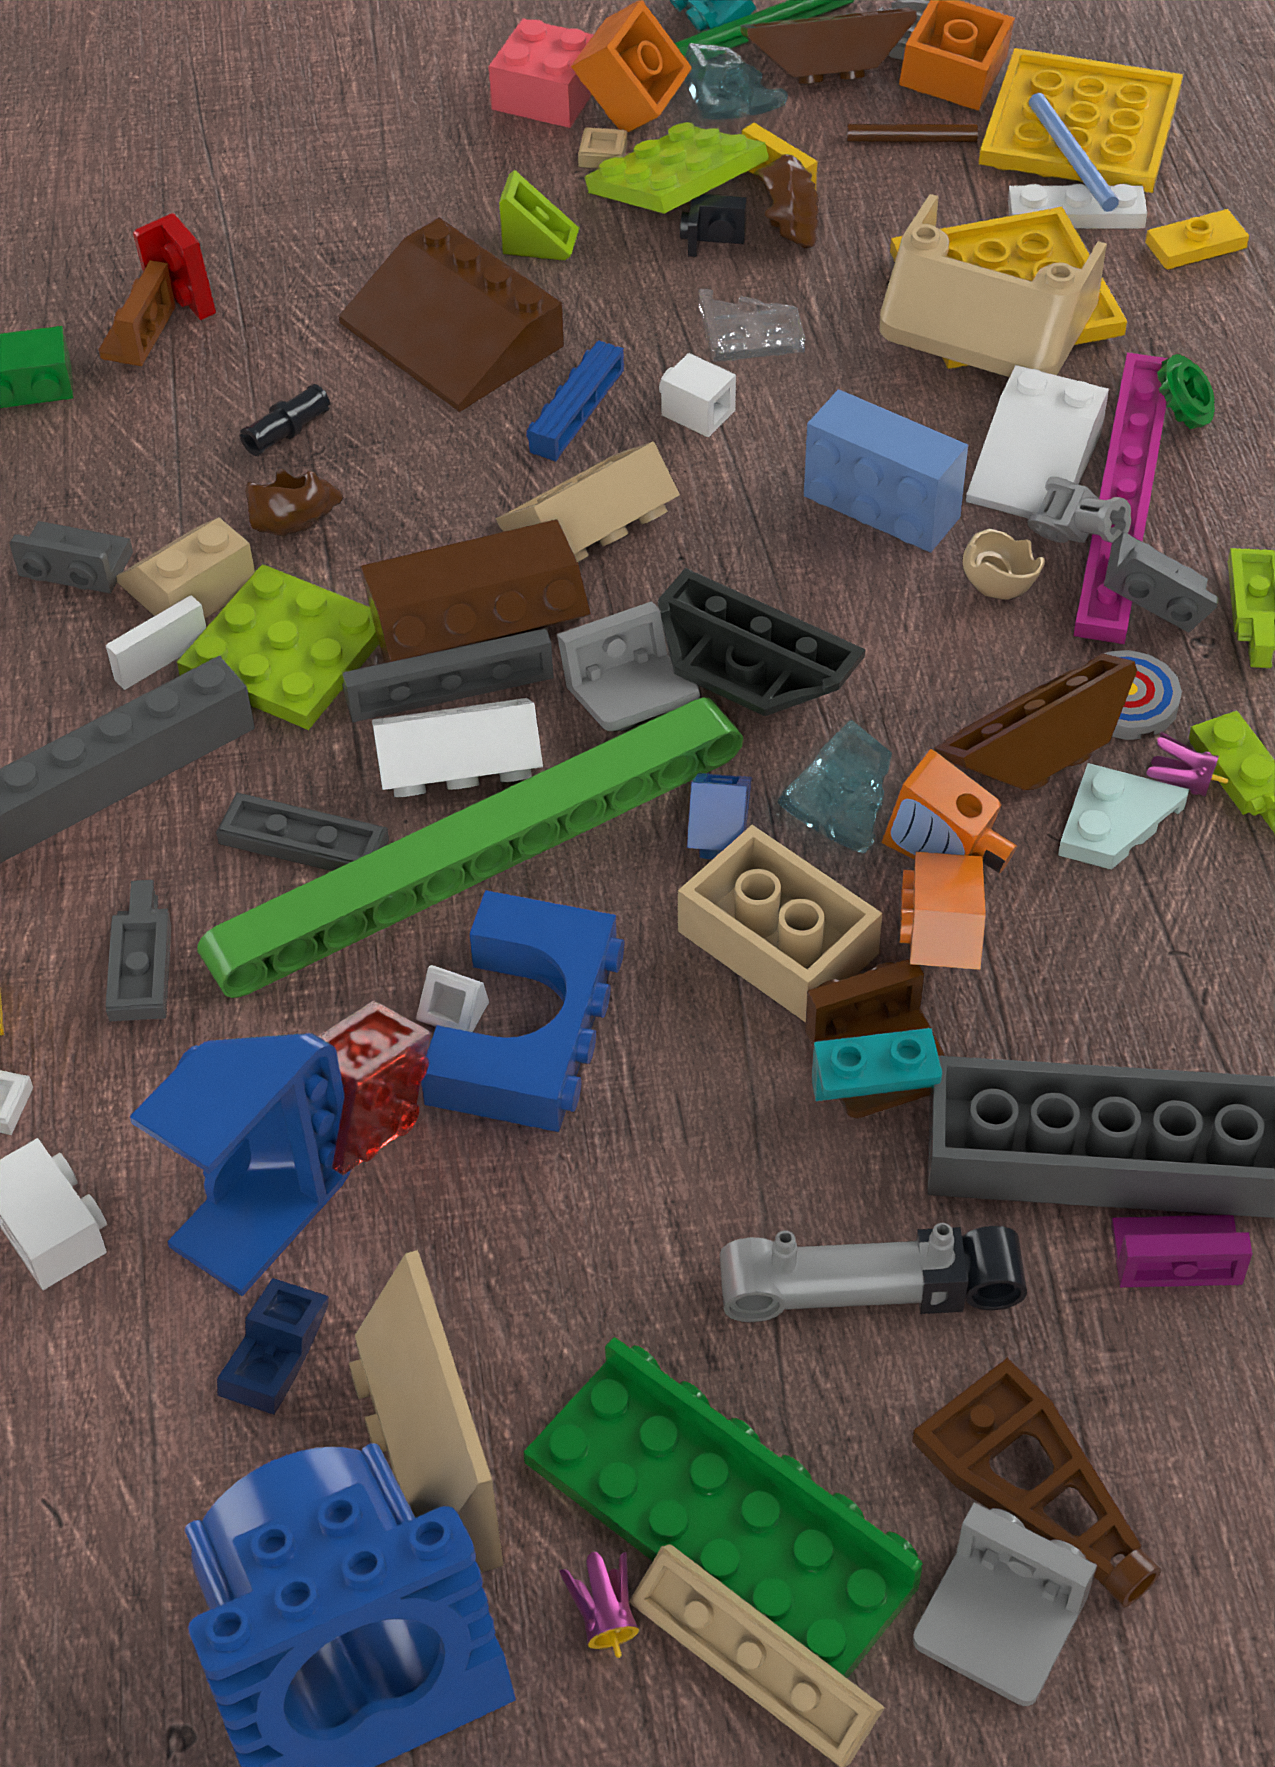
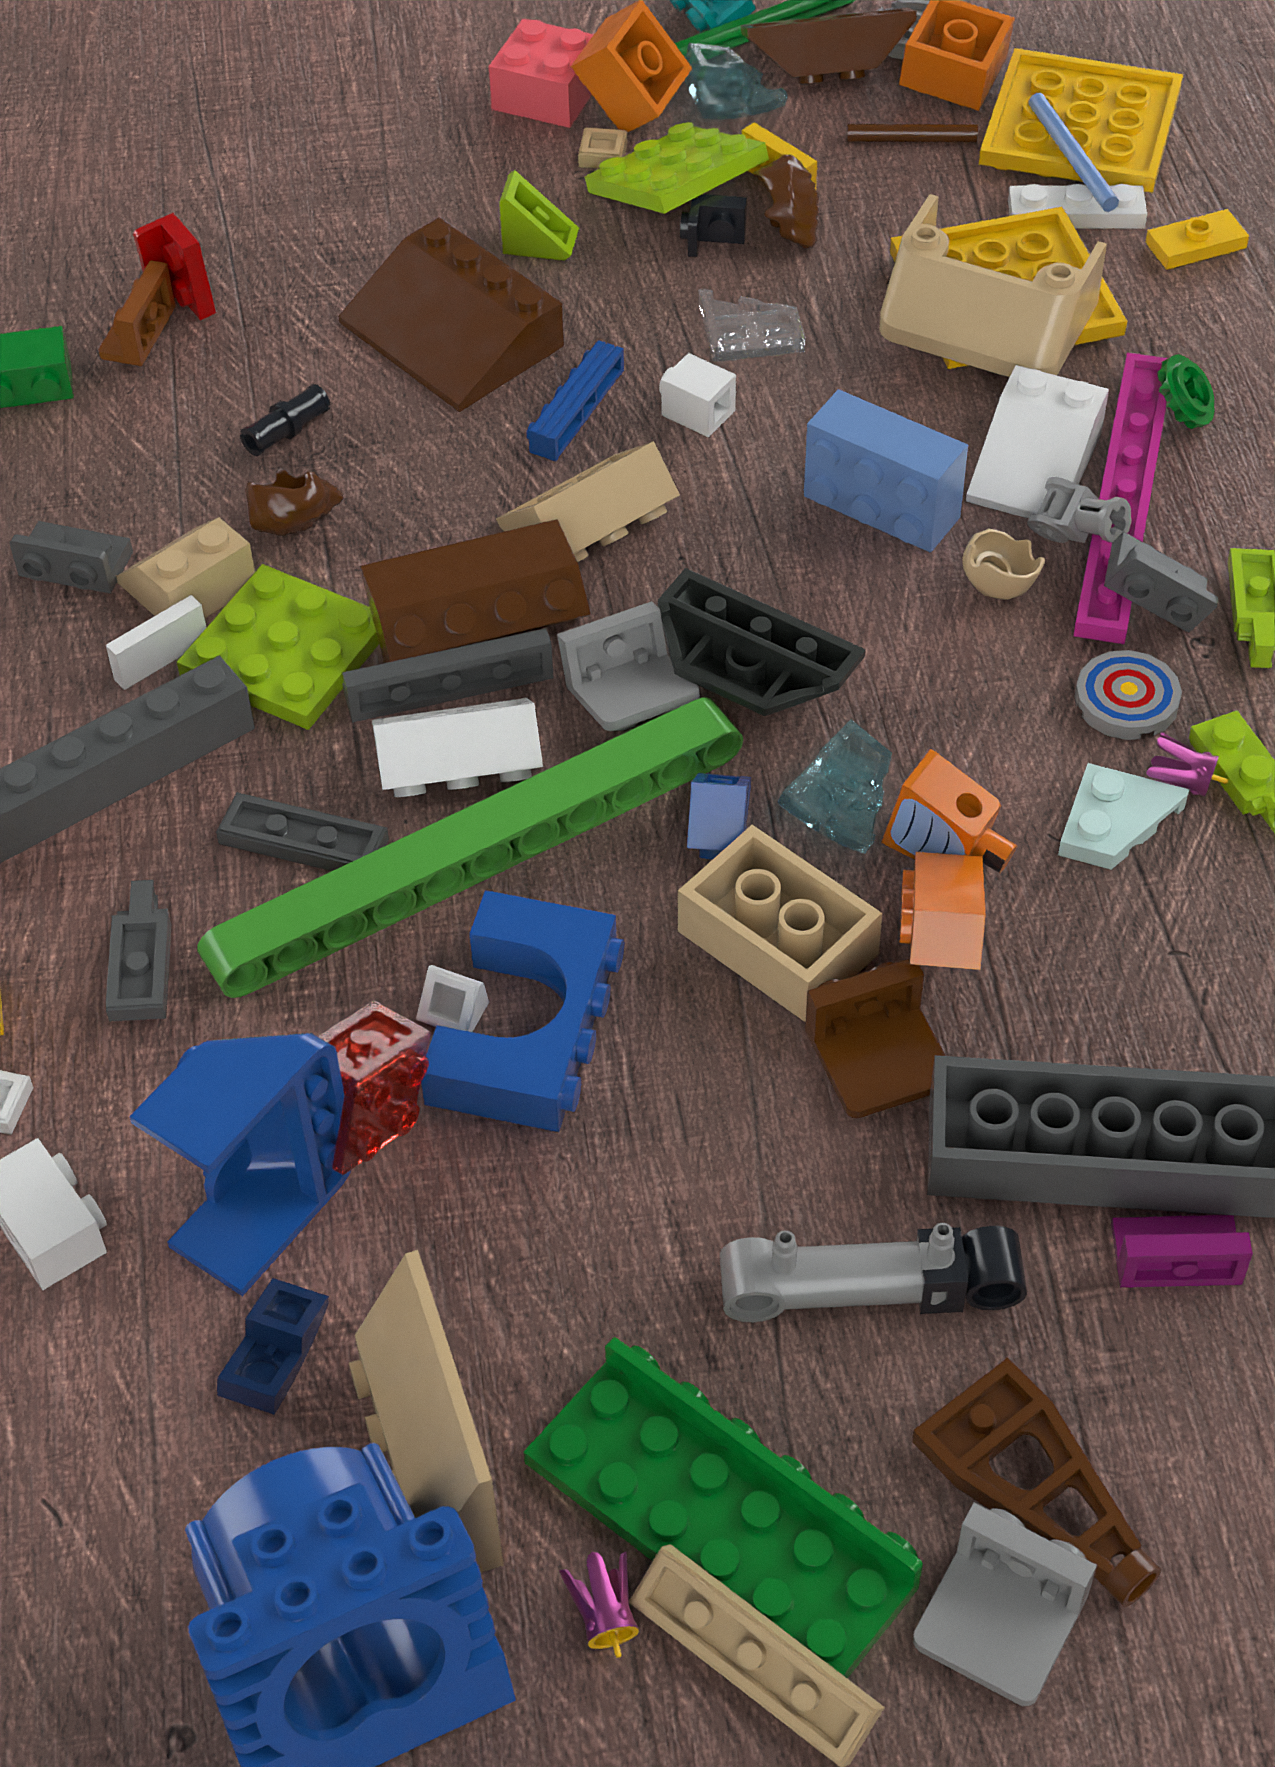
teal bracket [812,1028,942,1101] -> none
reddish brown wedge [934,653,1137,790] -> none

